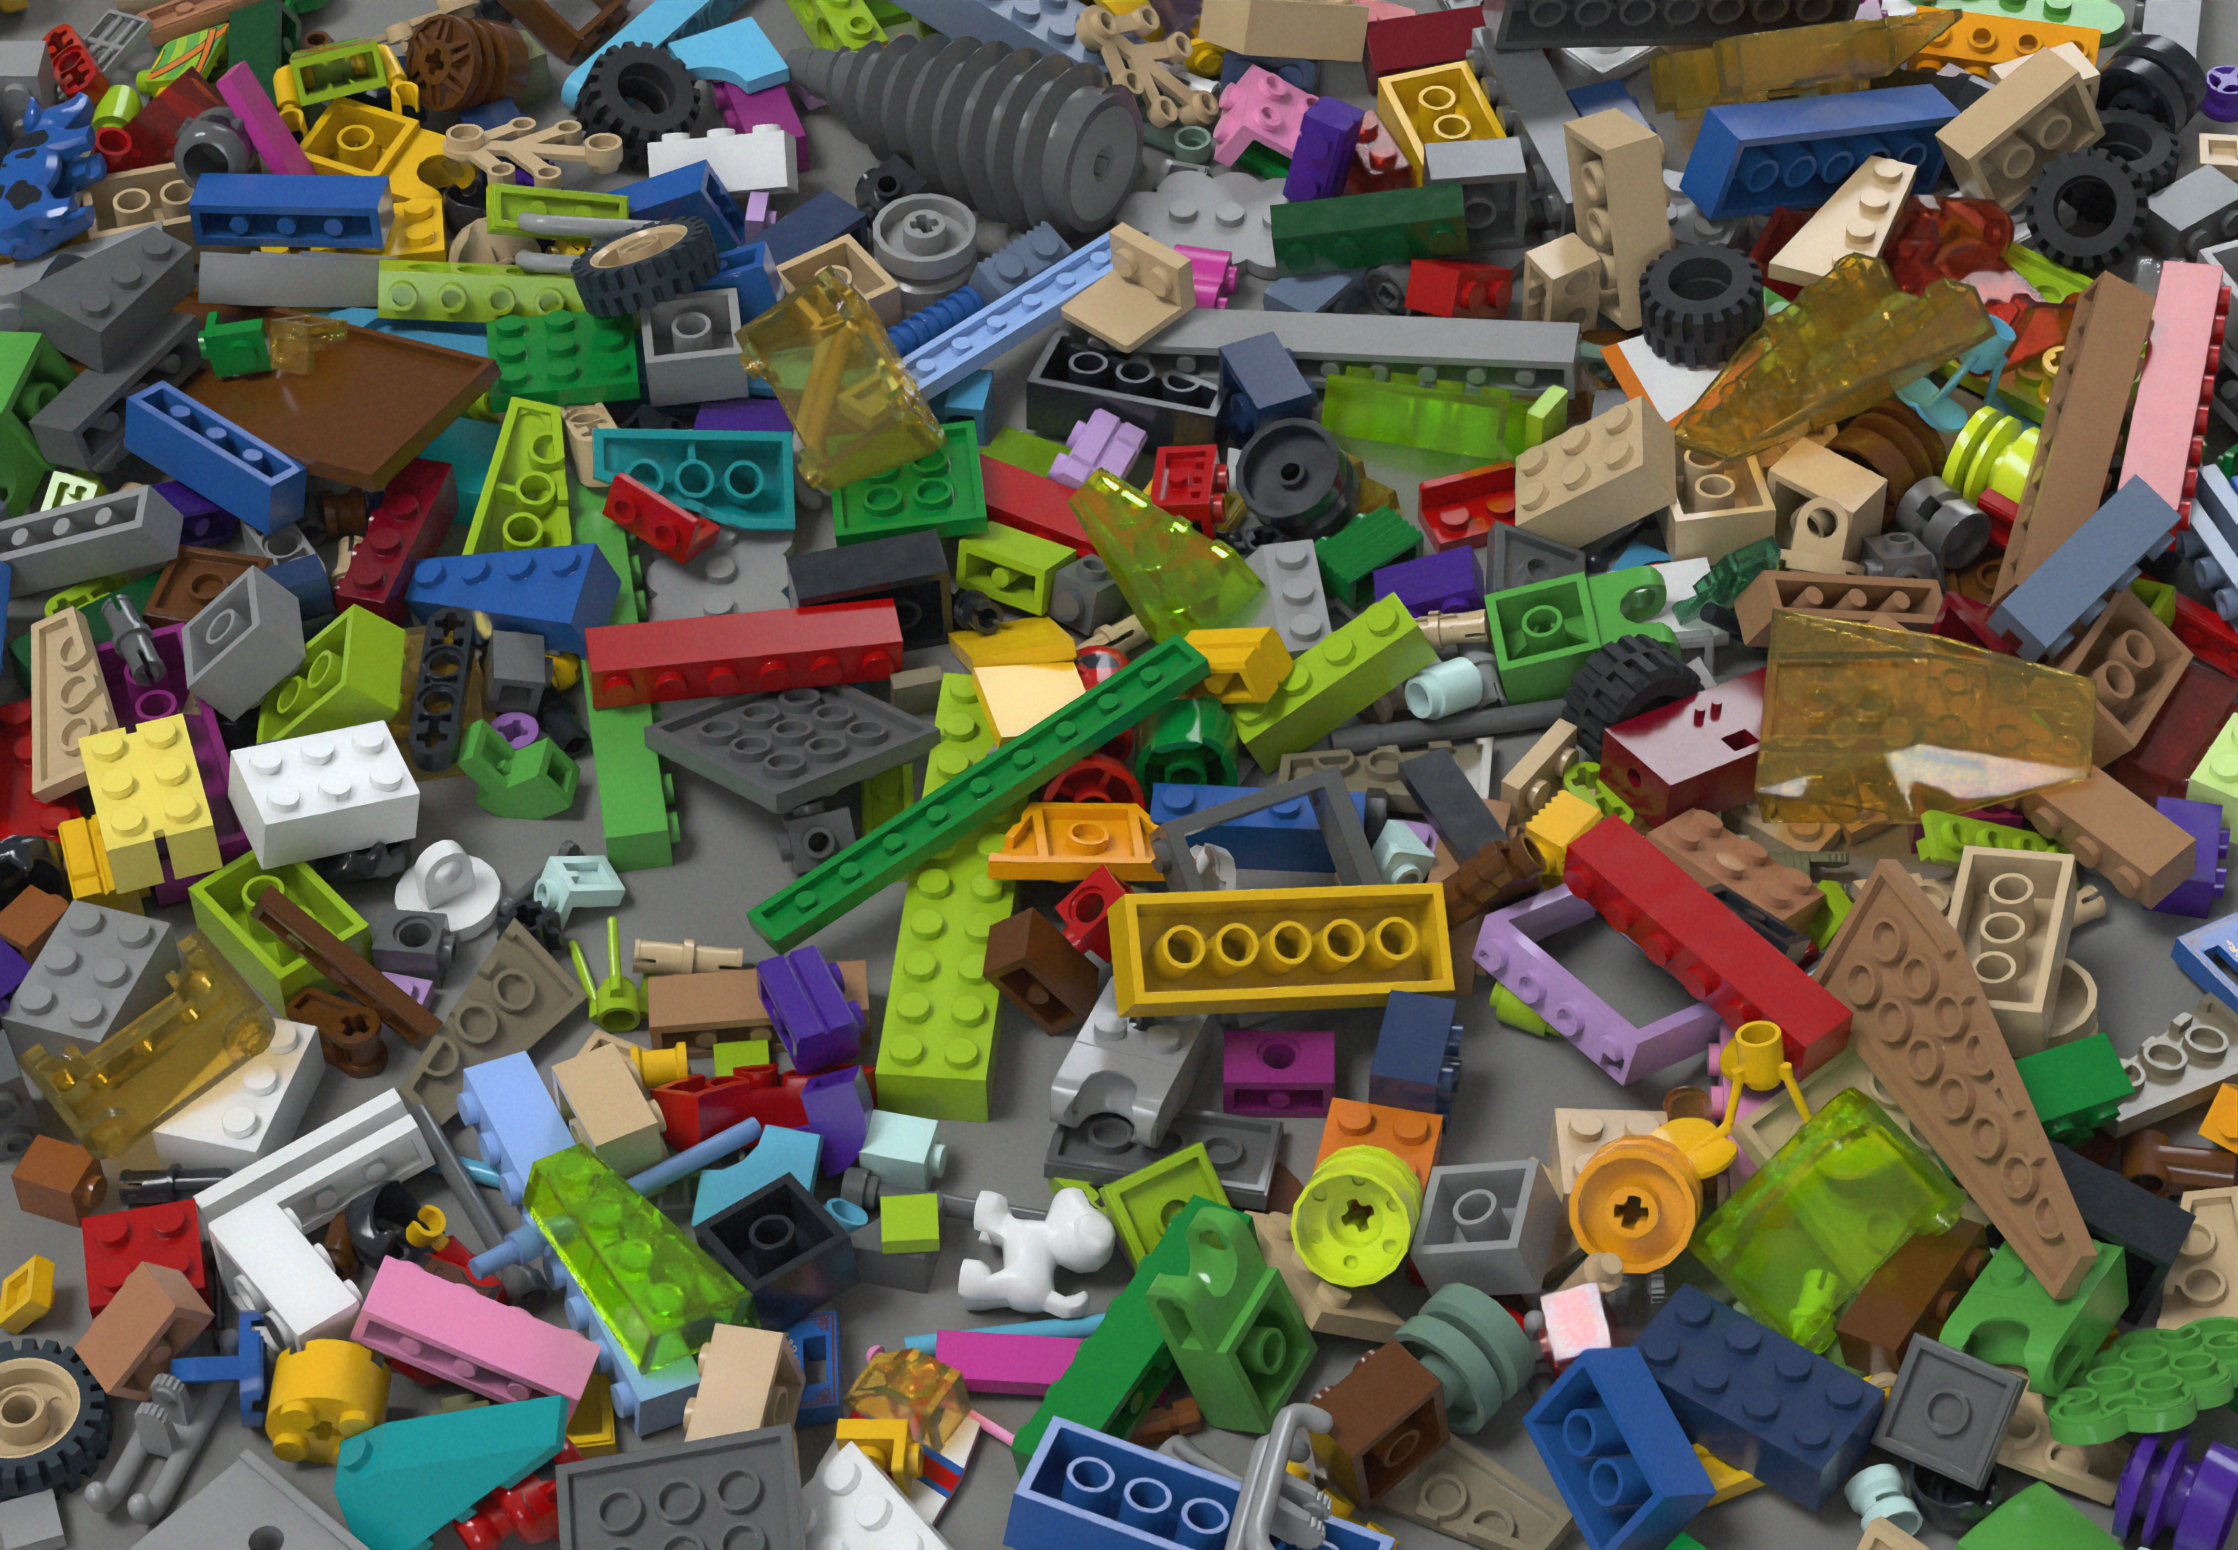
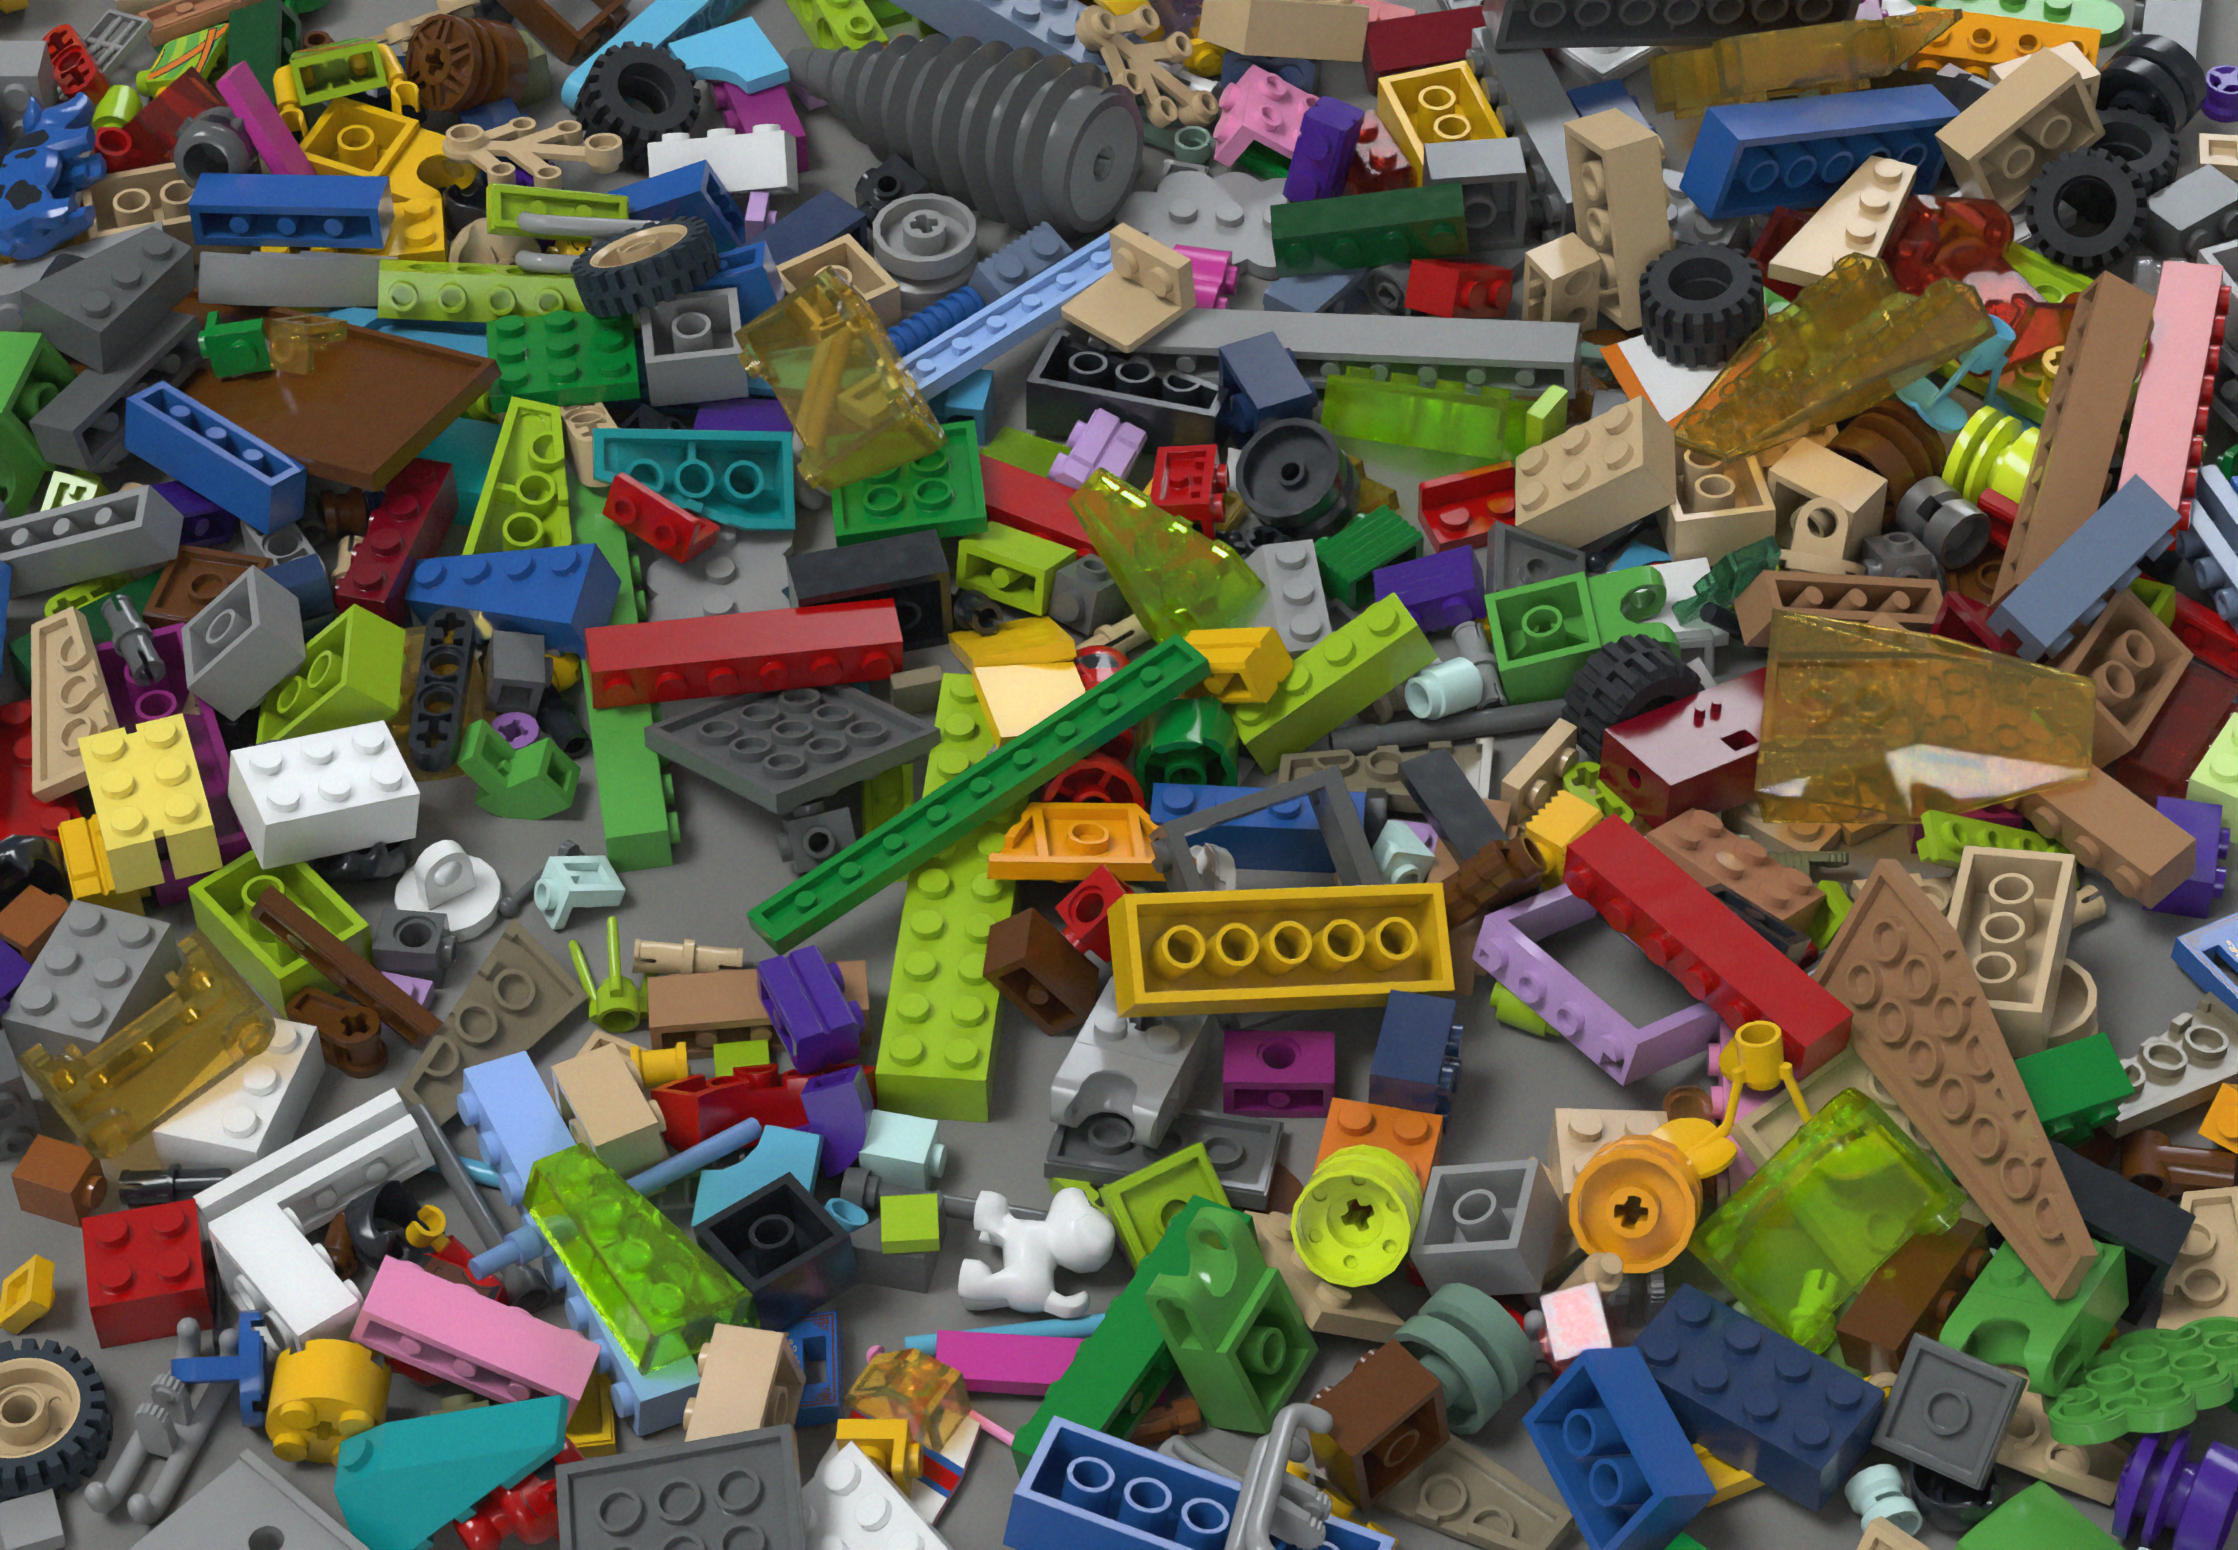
nougat brick [73,1261,215,1402] -> none
black gear [496,901,562,955] -> none
tan pin [1414,609,1491,652] -> none

